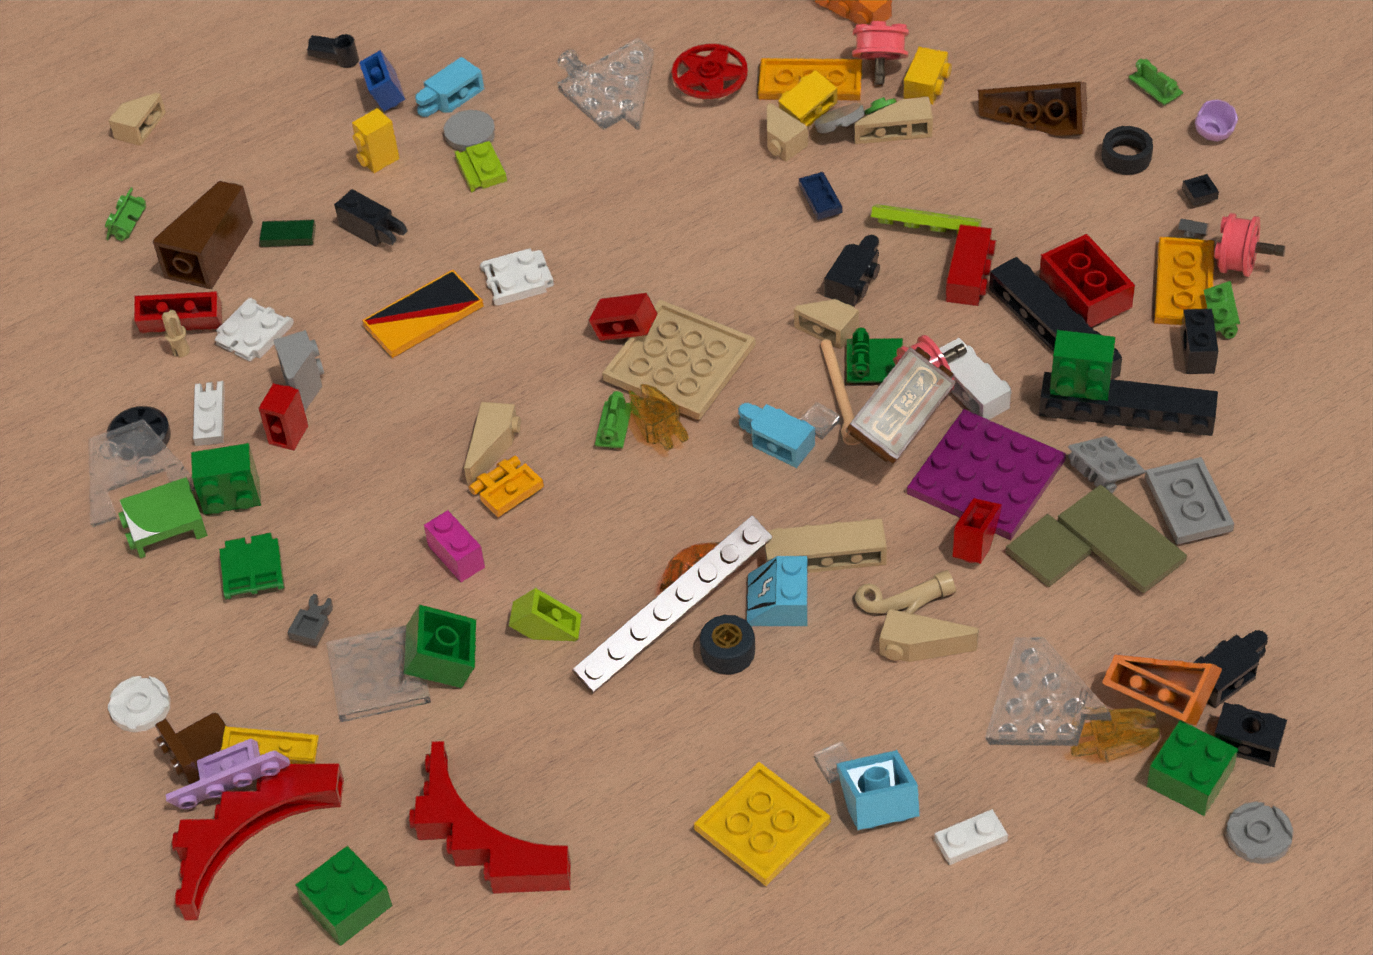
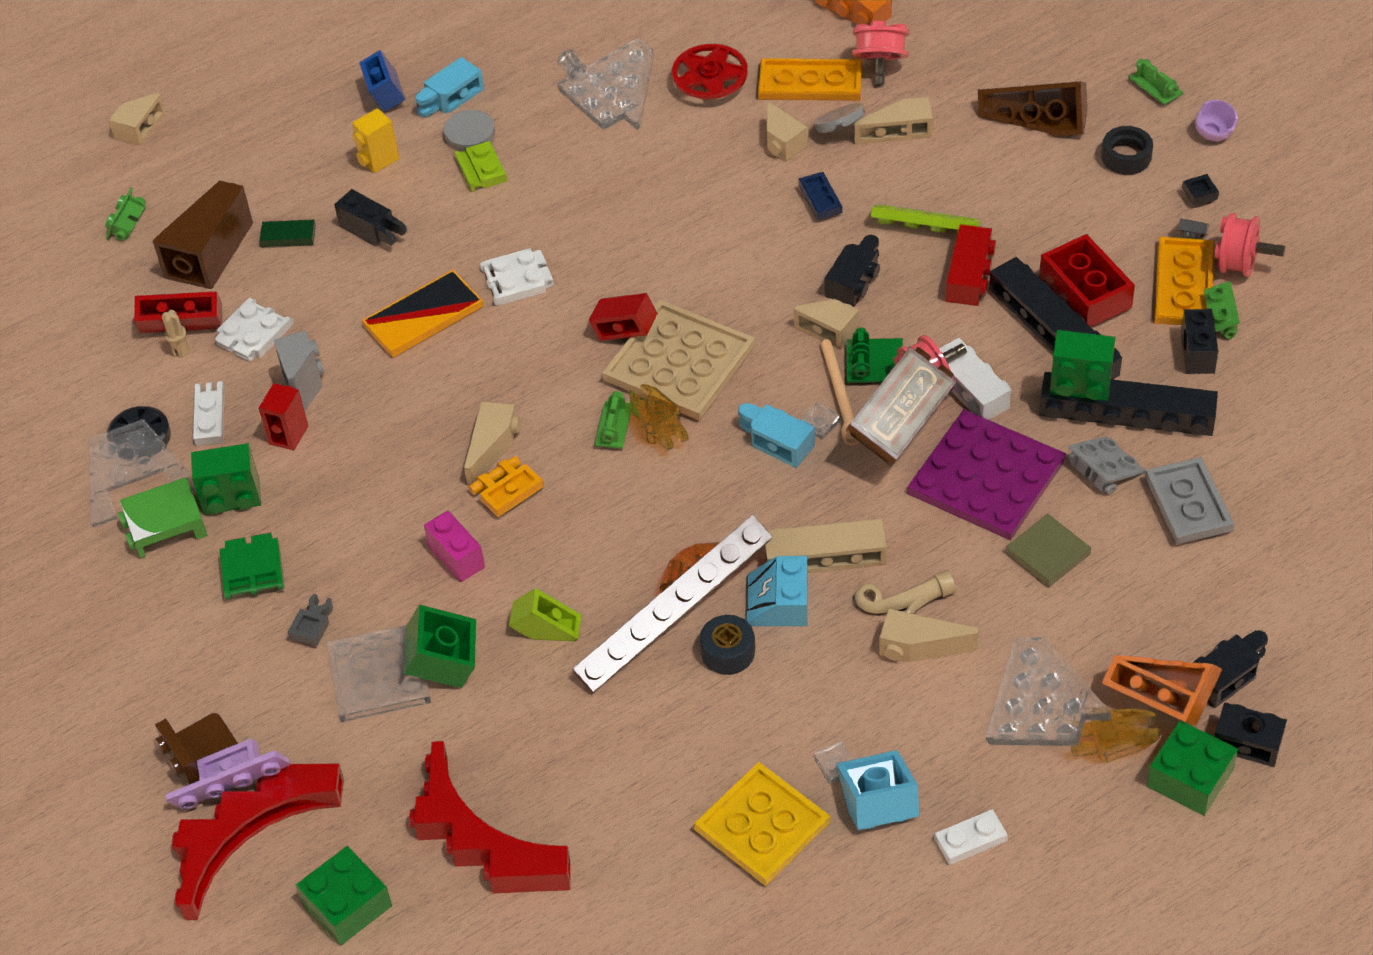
white tile [108,676,170,732] -> none
yellow tile [221,726,319,764] -> none
black piece [307,34,359,68] -> none
yellow brick [778,70,837,127] -> none
bright green piece [864,97,897,116] -> none
yellow brick [904,46,952,105] -> none
red slope [952,498,1002,564] -> none
olive tile [1058,485,1187,594] -> none
light grey tile [1226,802,1293,864] -> none

